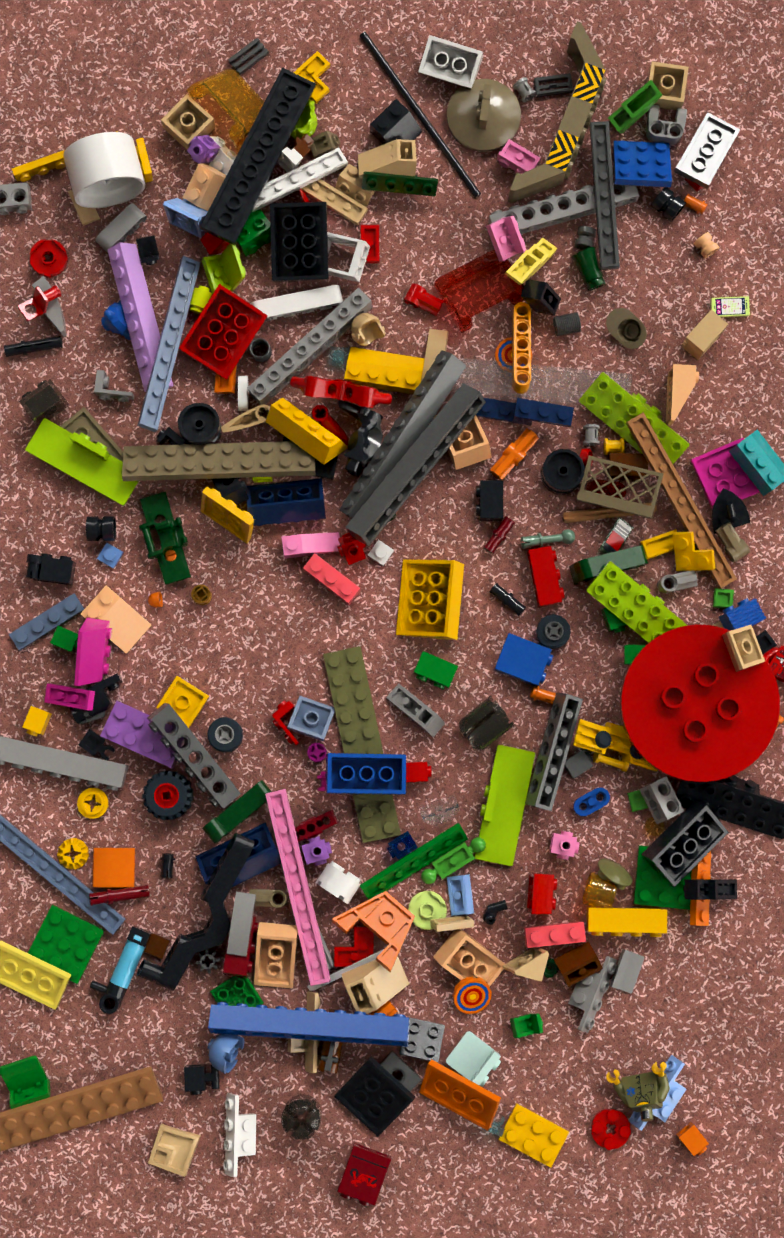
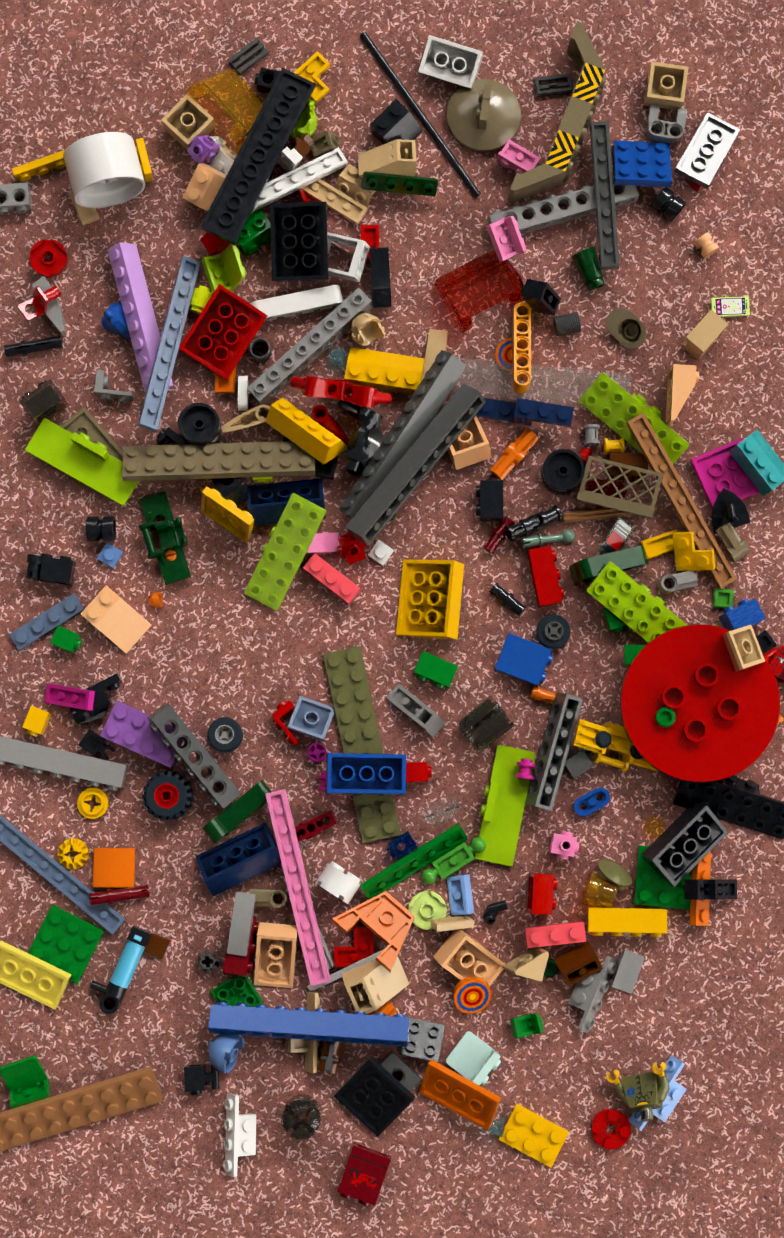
dark pink slope [74,618,112,686] -> none
light grey beam [95,203,147,253] -> none
black bracket [136,235,160,265] -> none
black beam [137,833,254,991] -> none
tan plate [148,1124,201,1177] -> none
yellow plate [156,676,210,728] -> none
black pin [160,853,176,878] -> none
light blue slope [163,198,208,238] -> none
pearl gold wheel [191,584,212,606] -> none
medium lavender brick [302,836,332,866] -> none
red piece [403,283,444,316] -> none
light yellow slope [505,238,557,285] -> none
light grey bush [513,77,537,103] -> none
dark grey wheel [575,226,596,250] -> none
bright green slope [608,80,663,134] -> none
bright green tile [627,790,648,812] -> none
light grey brick [639,776,684,824] -> none
orange brick [676,1122,709,1156] -> none
orange pin [684,194,708,214] -> none
none -> lime bracket [244,493,327,611]
none -> black brick [255,67,280,94]
none -> black slope [370,247,392,308]
none -> black piece [504,505,563,542]
none -> dark pink wheel [515,759,536,780]
none -> green tile [655,707,676,727]

